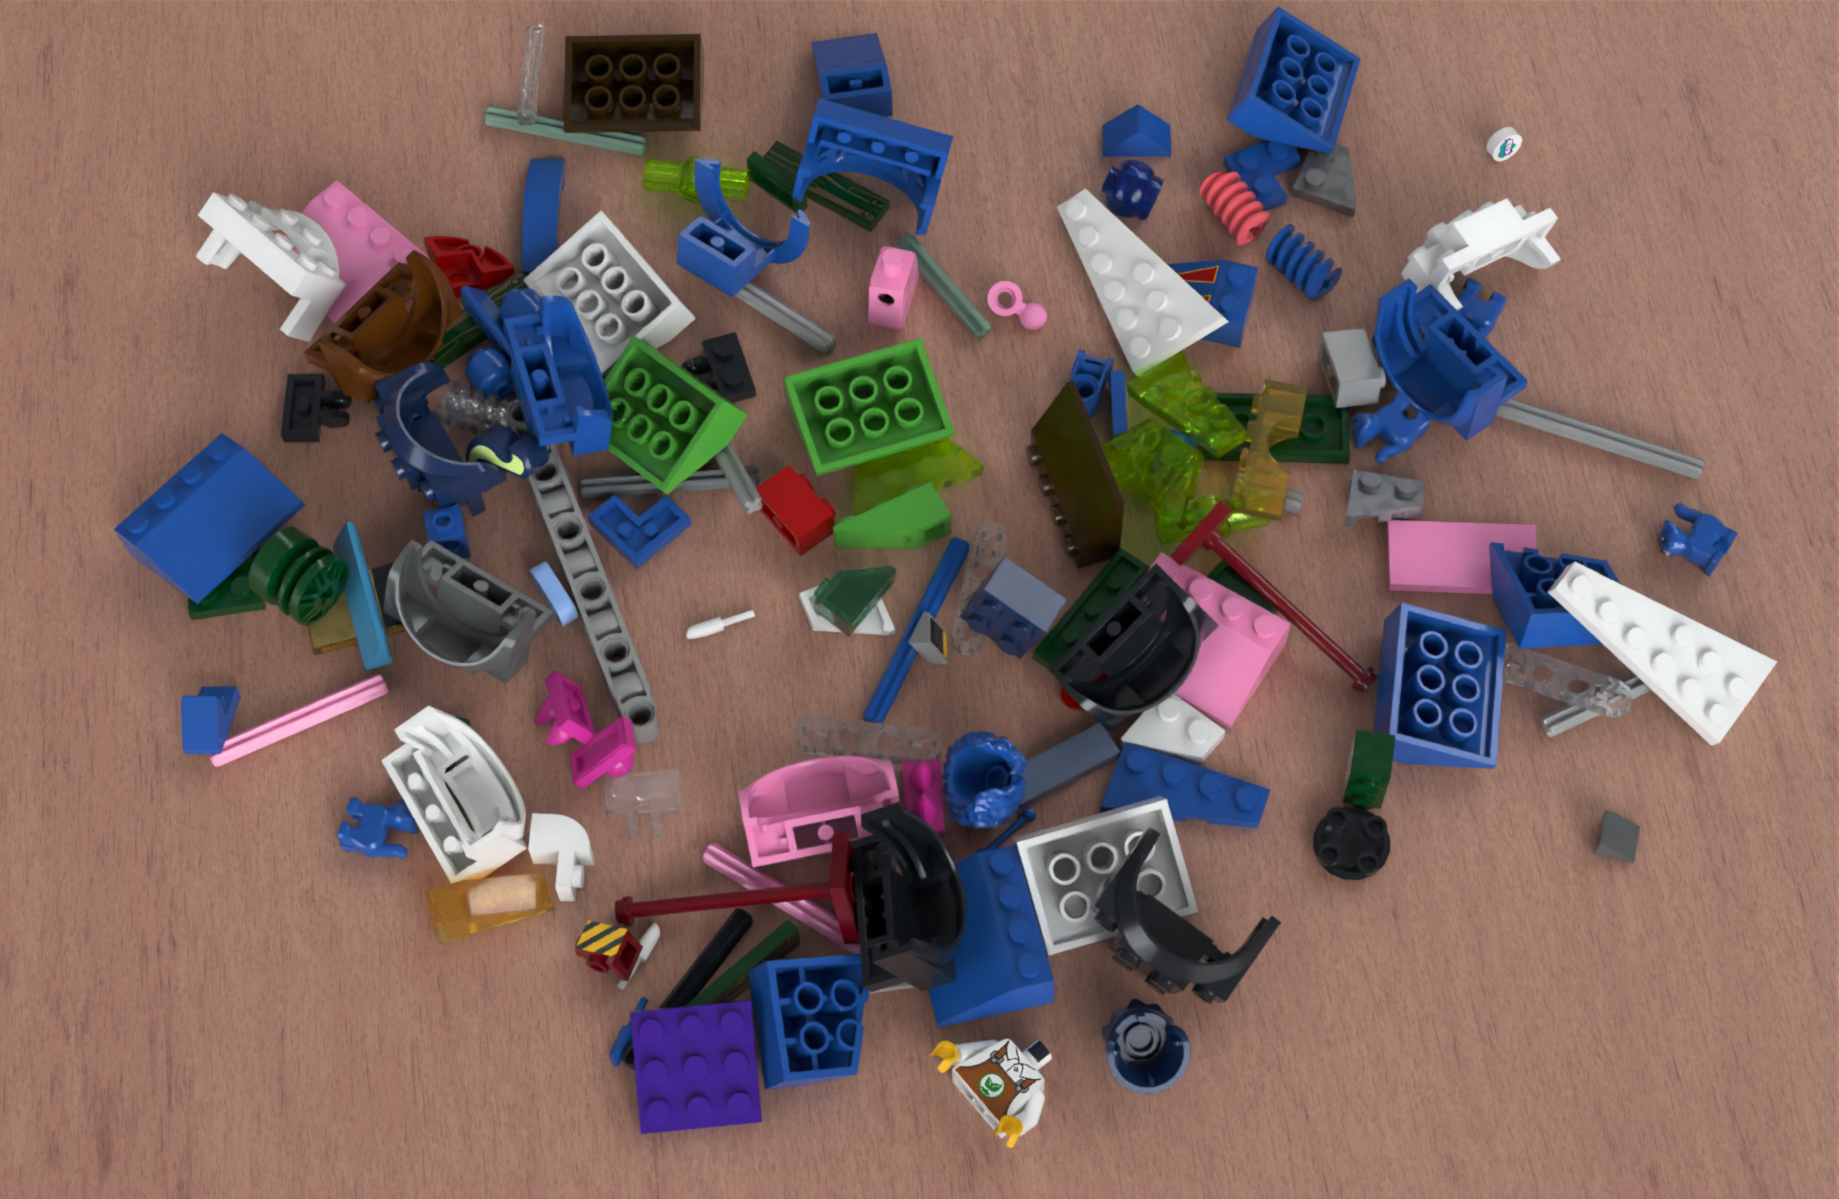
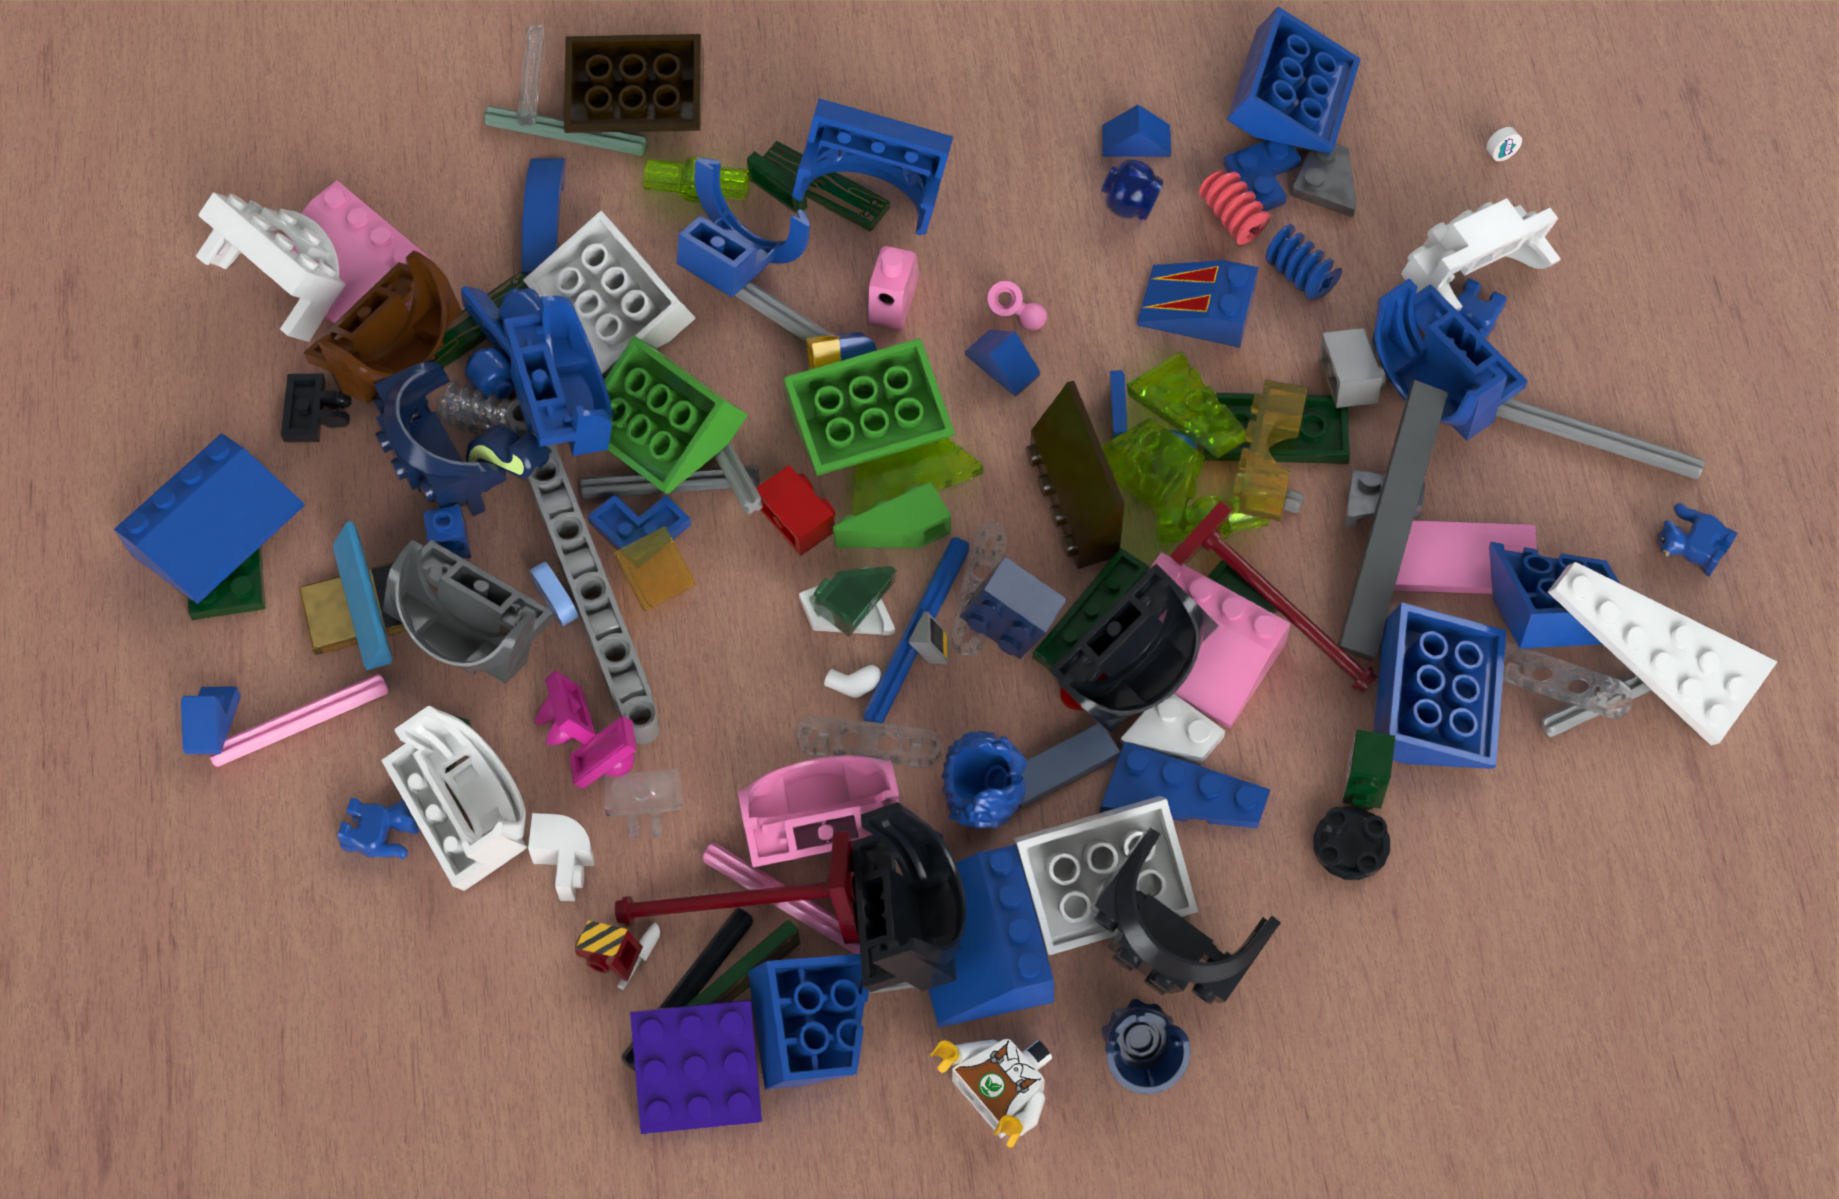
dark green wheel [248,526,349,626] -> none
red brick [424,236,515,298] -> none
clear yellow slope [425,873,554,944] -> none
blue piece [609,997,648,1068] -> none
black hinge [681,332,756,403] -> none
white piece [686,610,755,639] -> none
blue slope [811,33,893,117] -> none
sand green axle [897,234,991,339] -> none
dark pink tile [903,759,945,836] -> none
blue hinge [974,807,1036,854] -> none
white wing [1057,189,1229,376] -> none
blue piece [1069,349,1114,418] -> none
blue animal [1352,392,1430,464] -> none
dark grey slope [1595,810,1640,863] -> none
none -> clear yellow piece [613,526,697,612]
none -> leg [806,332,877,370]
none -> white arm [824,665,882,698]
none -> blue slope [965,330,1040,397]
none -> dark grey tile [1338,380,1448,661]

